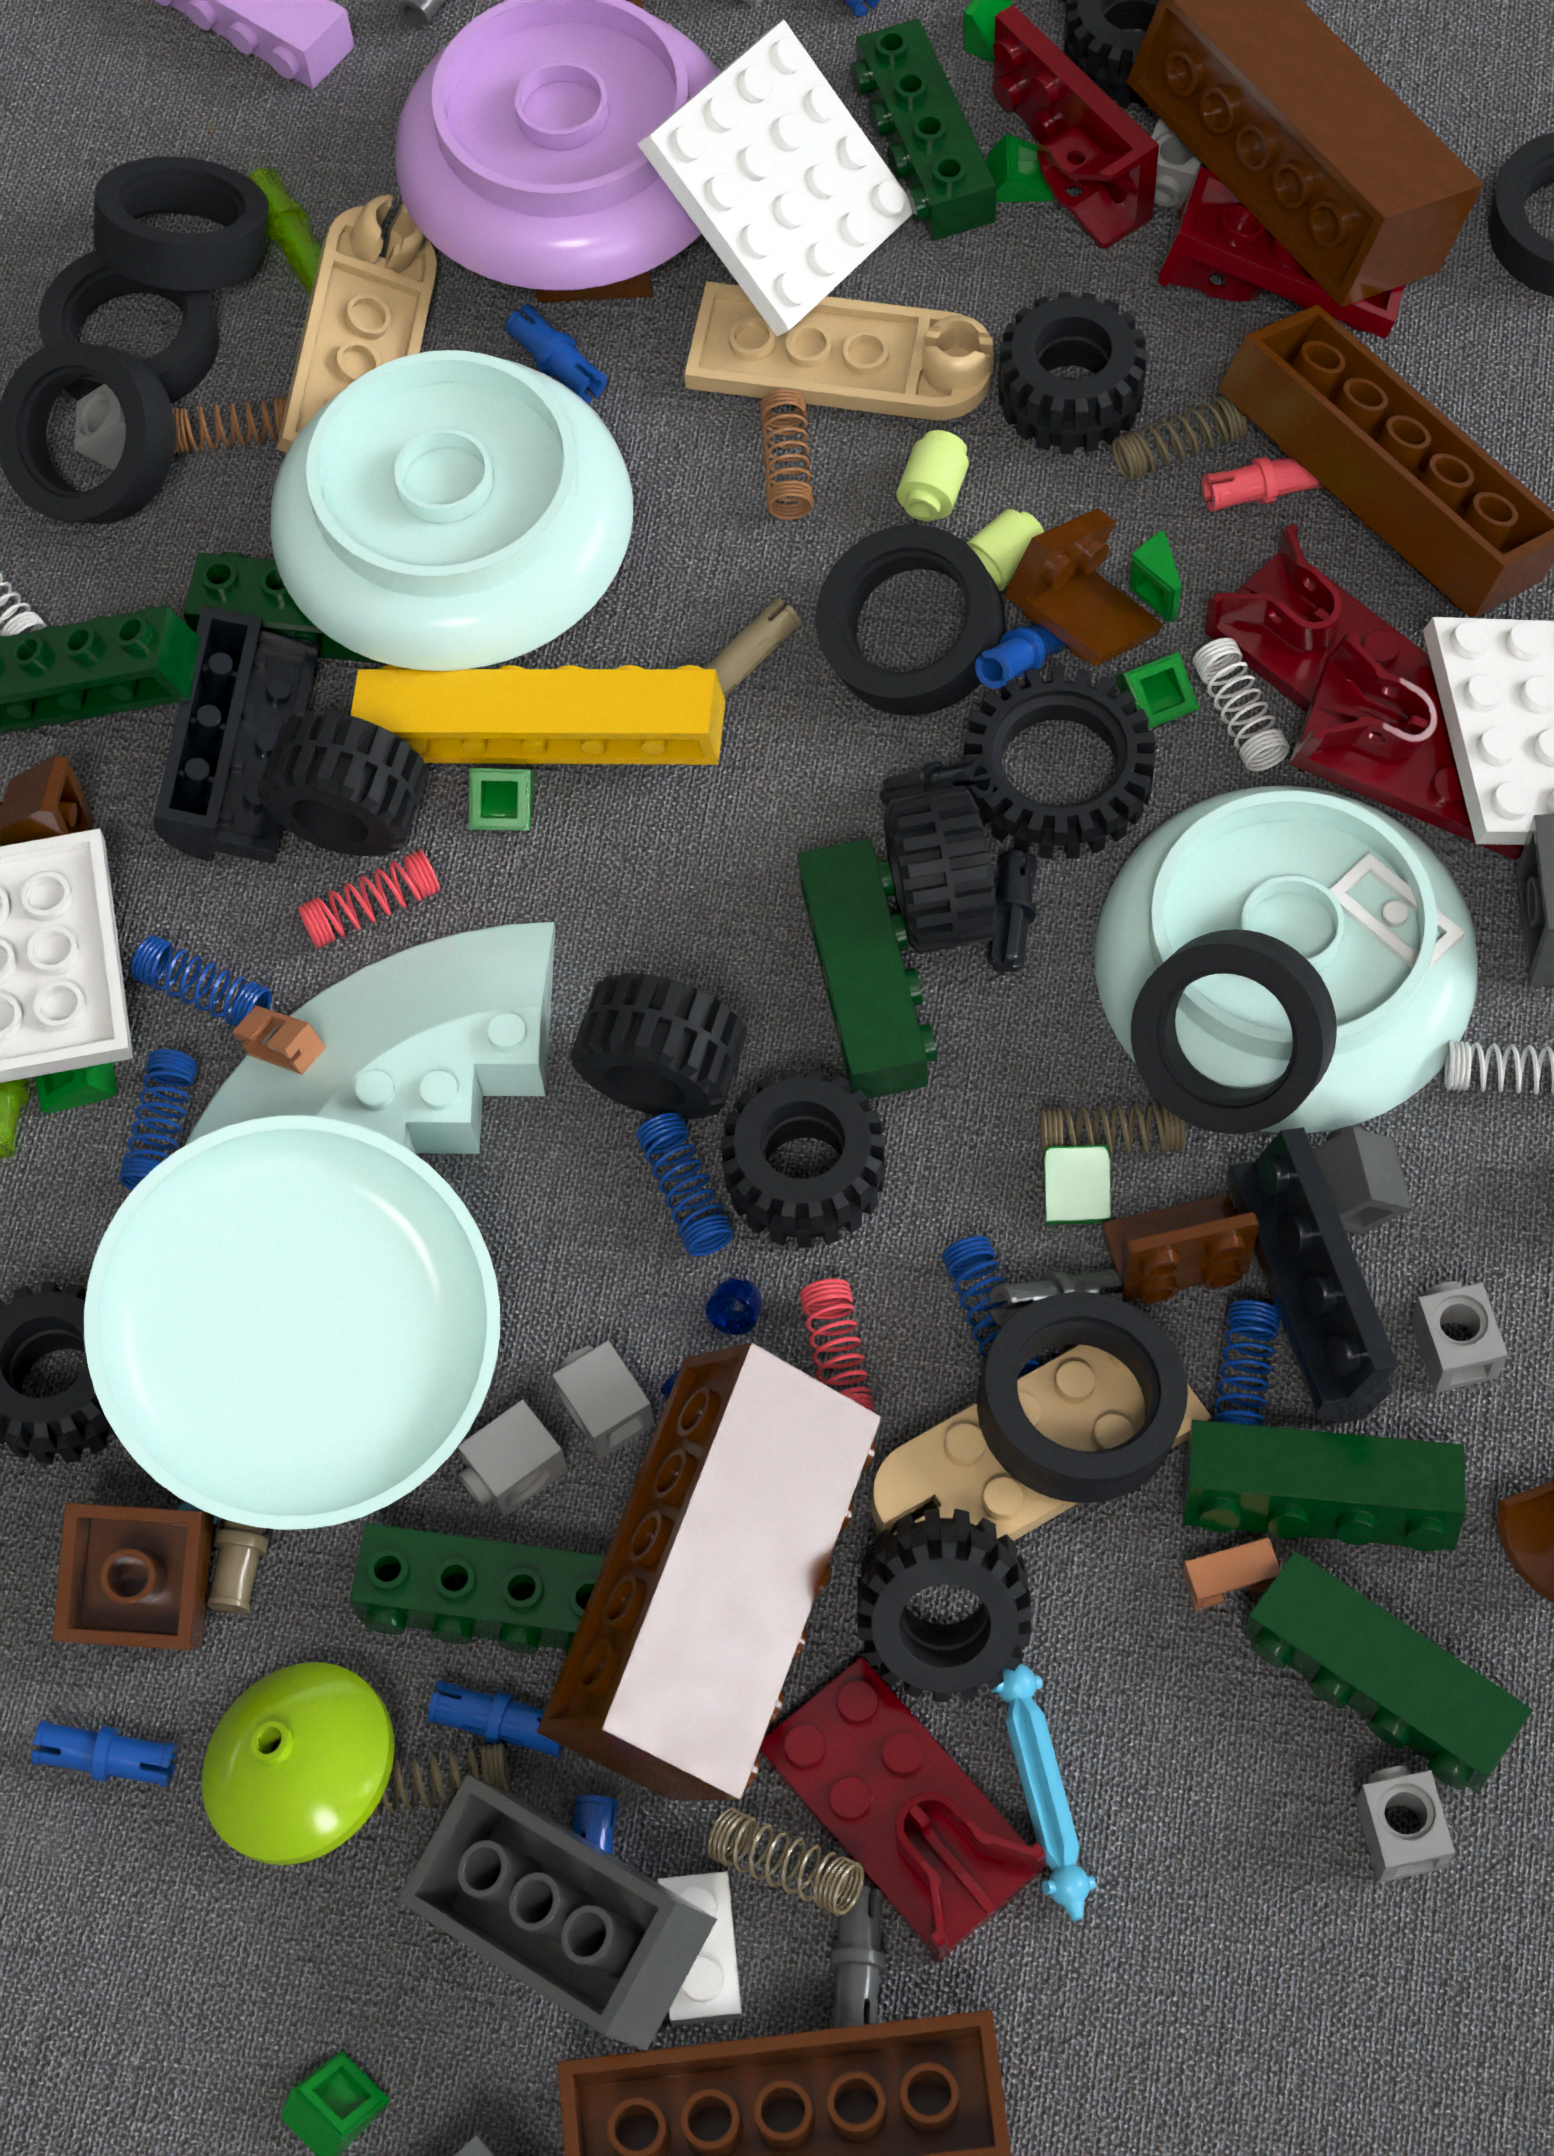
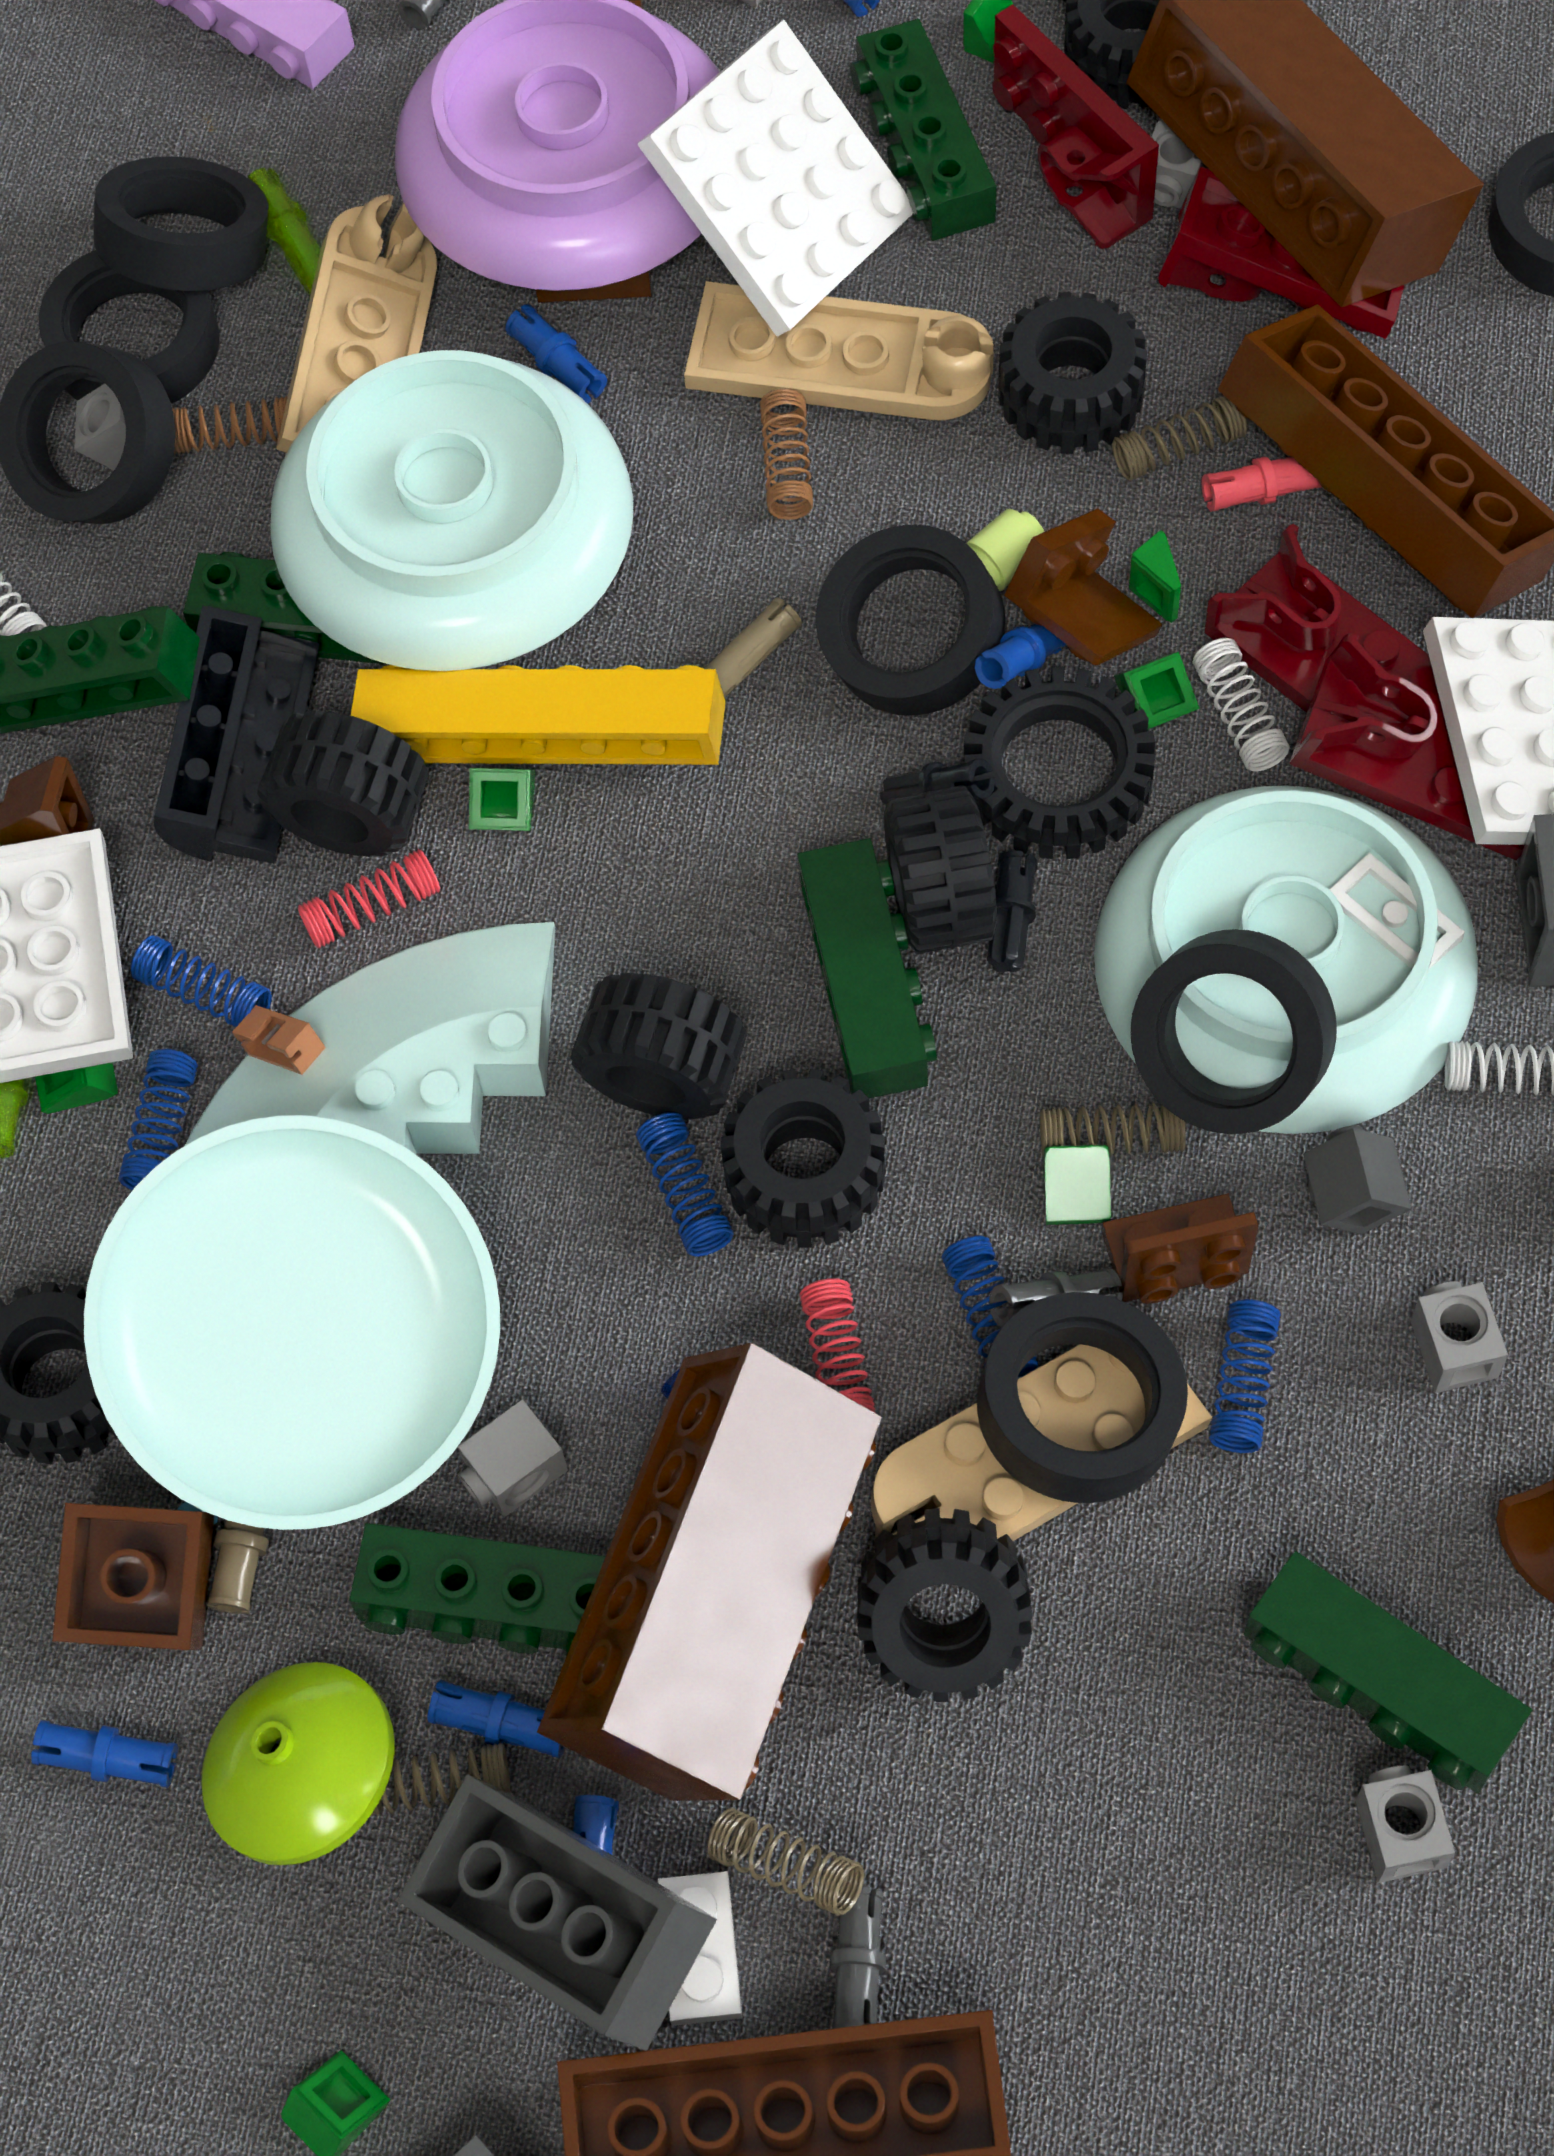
light grey brick [552,1340,655,1460] -> none
clear blue hinge [705,1277,762,1335] -> none
dark red plate [758,1657,1046,1962] -> none
yellowish green brick [896,430,969,521] -> none
green slope [985,134,1054,202] -> none
medium azure wheel [990,1663,1096,1921] -> none
dark green brick [1182,1420,1466,1552] -> none
nougat piece [1182,1537,1281,1611] -> none
black brick [1226,1127,1399,1423] -> none

